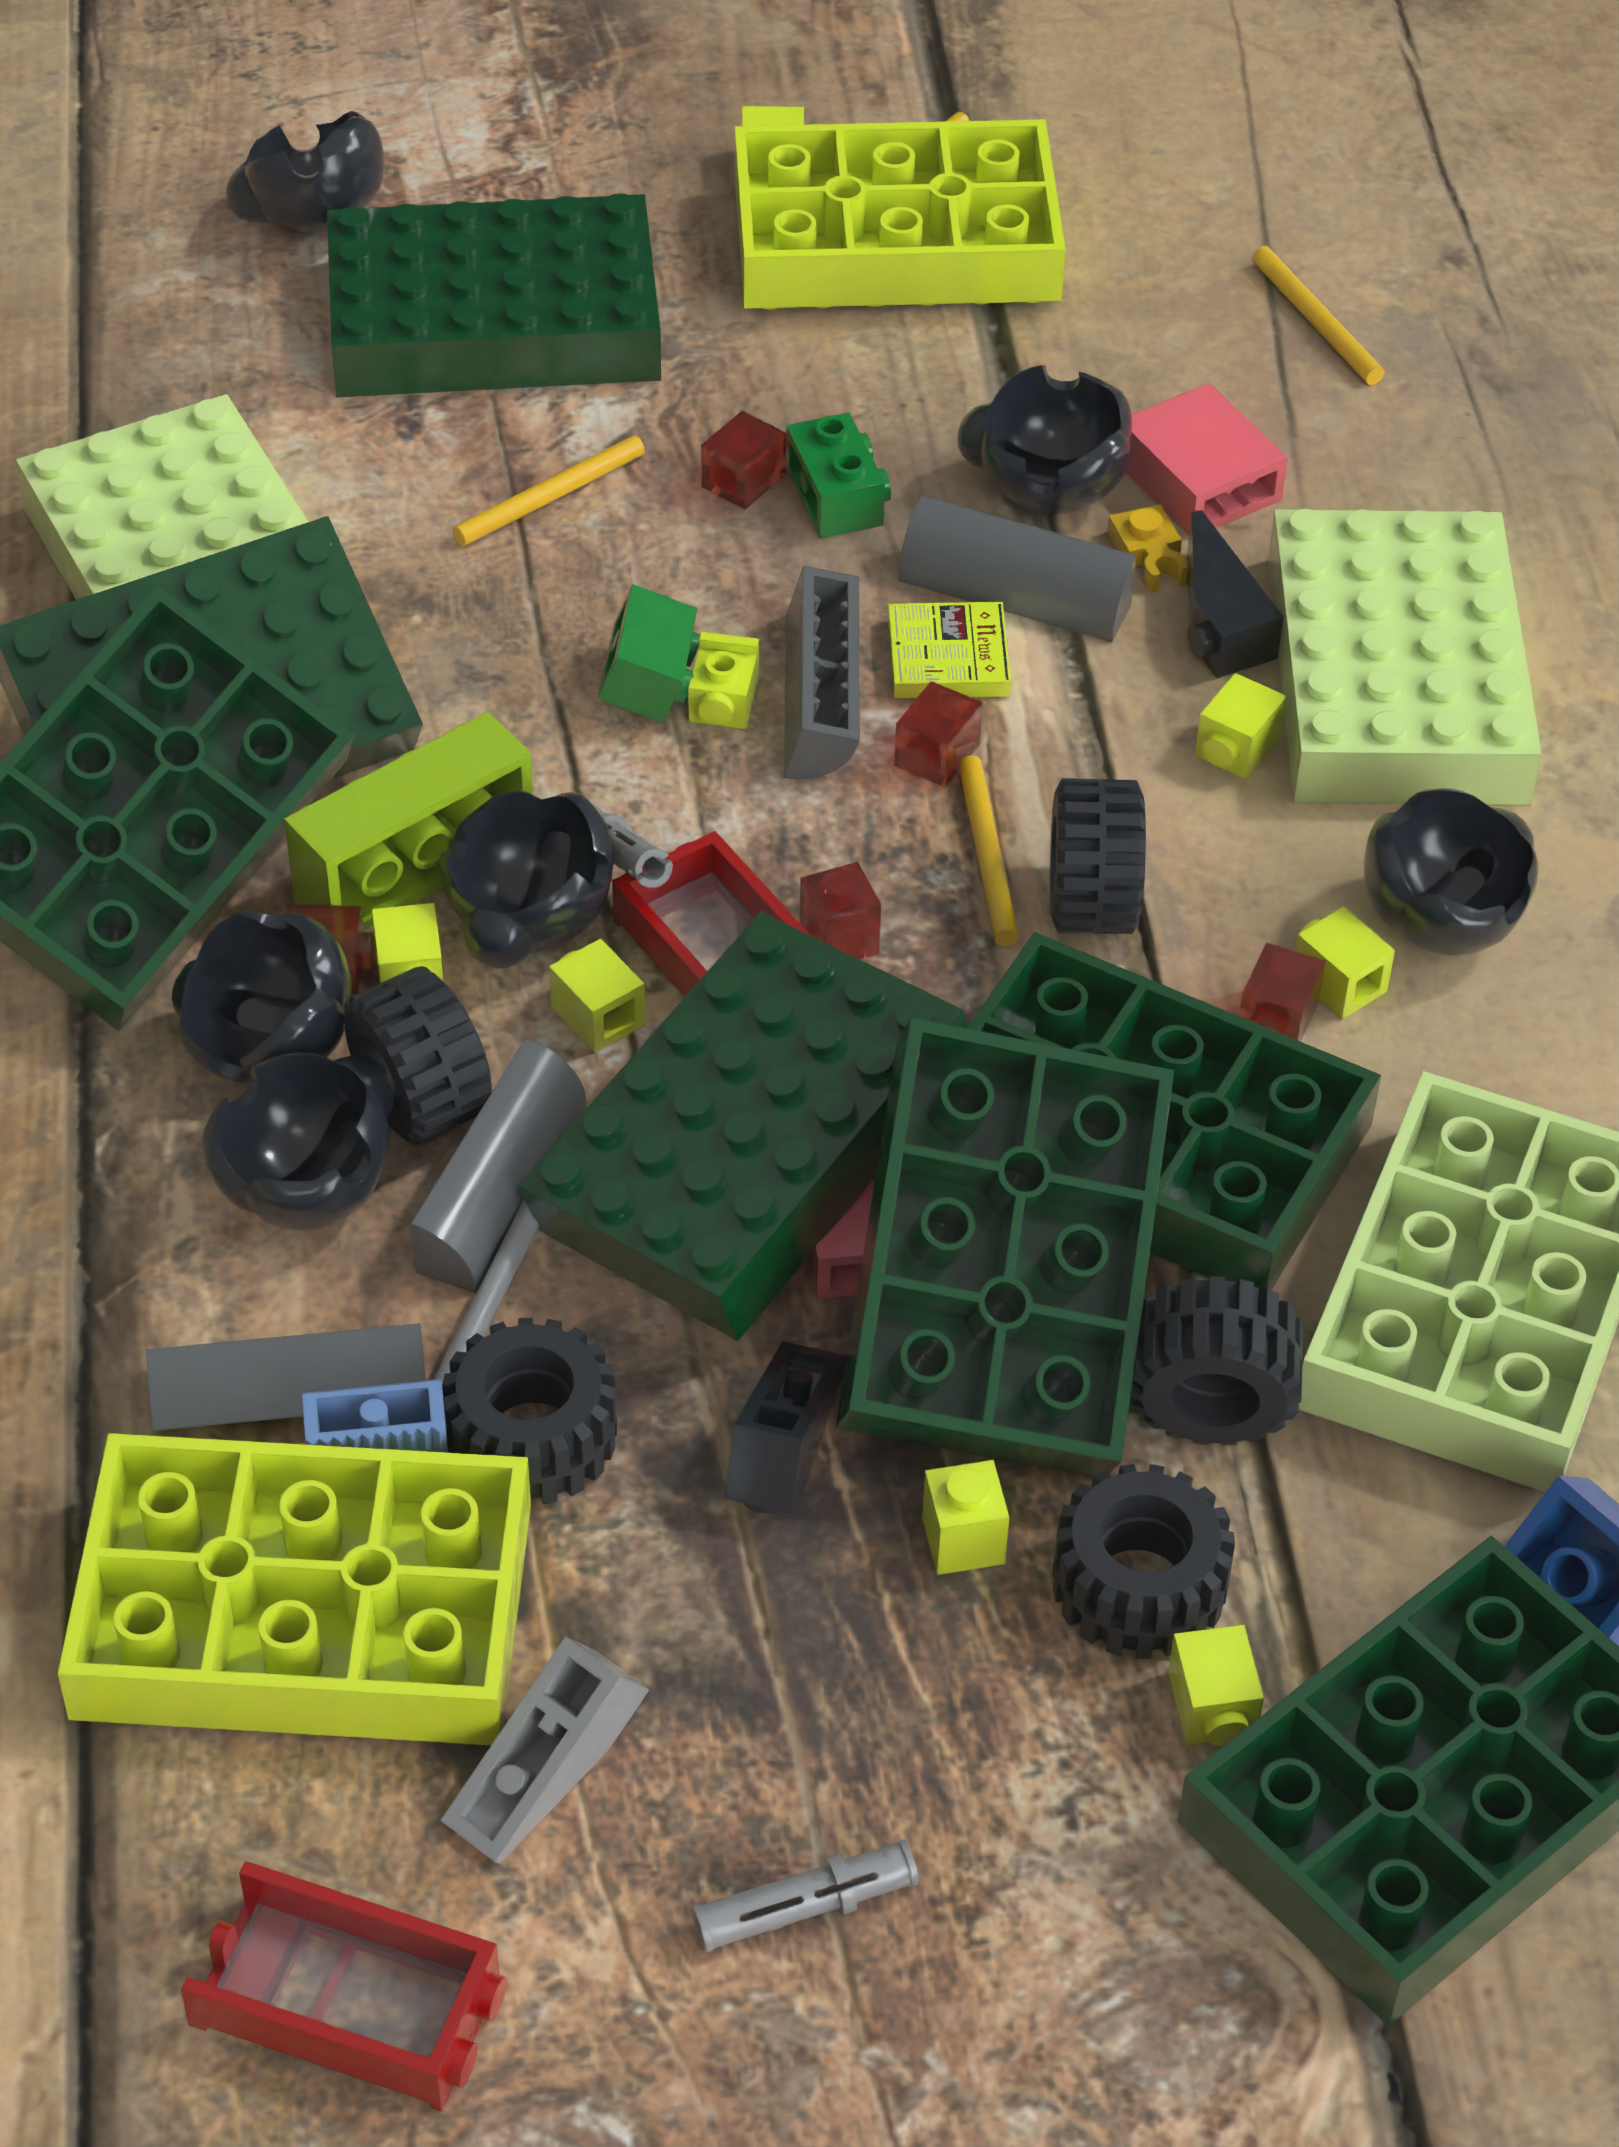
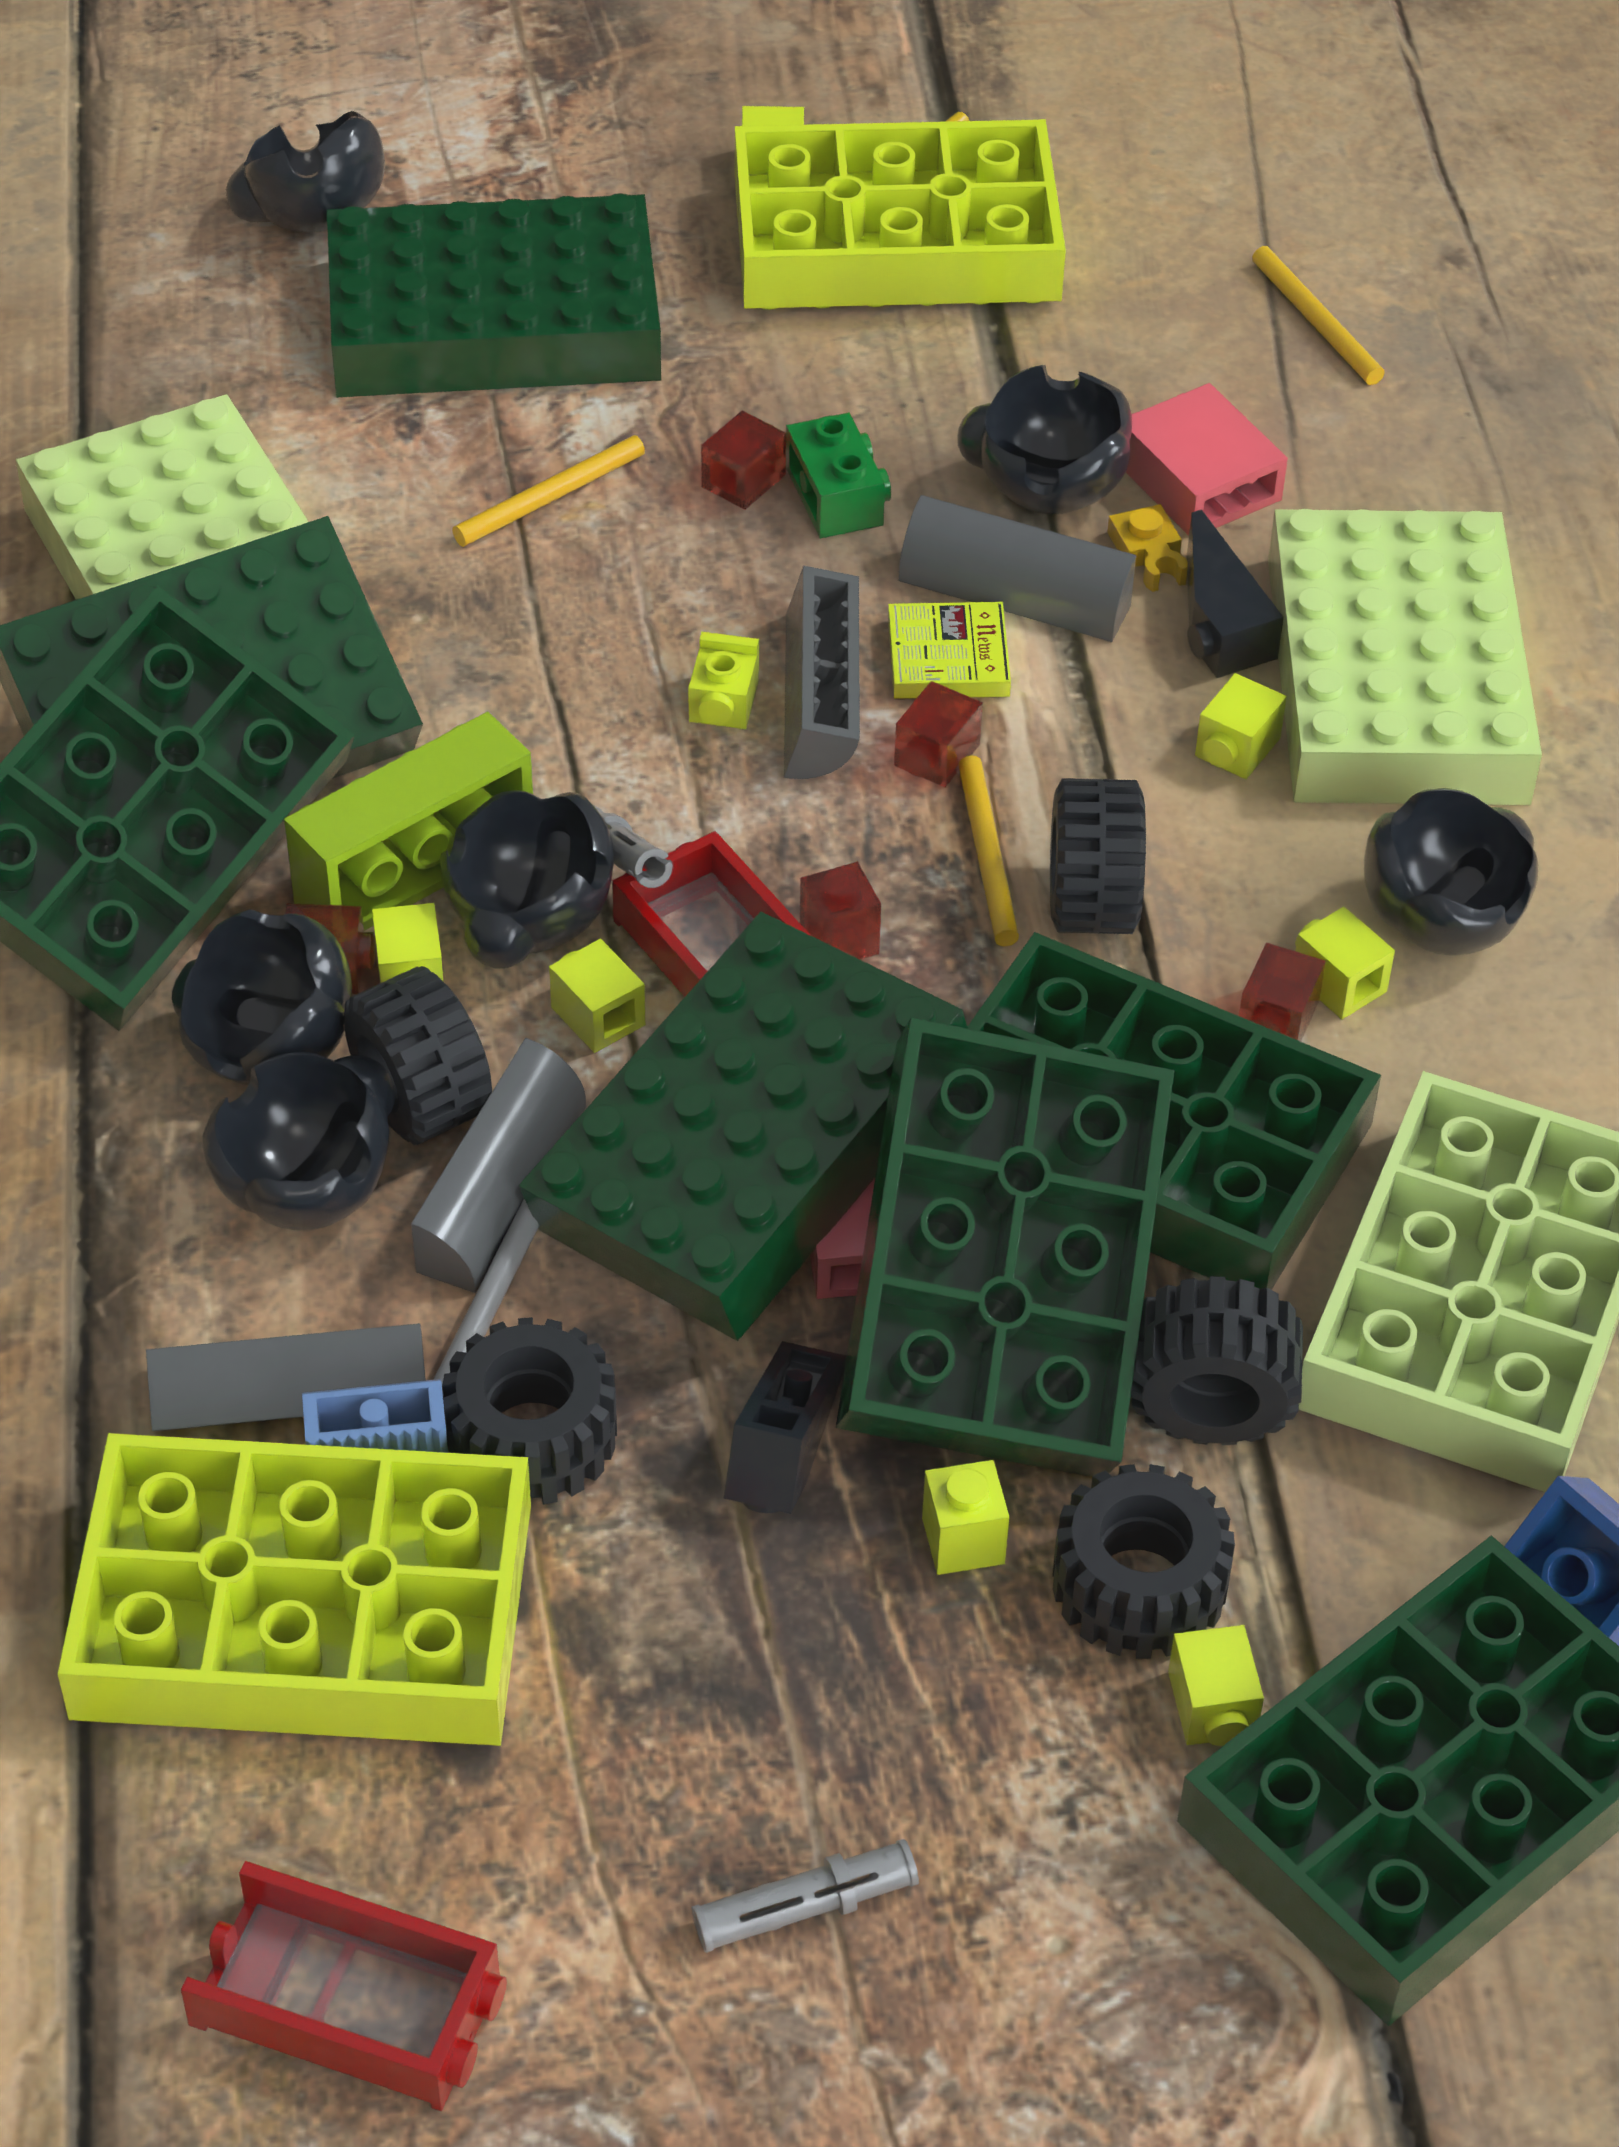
light grey slope [440,1636,649,1864] -> none
green brick [597,584,701,723] -> none

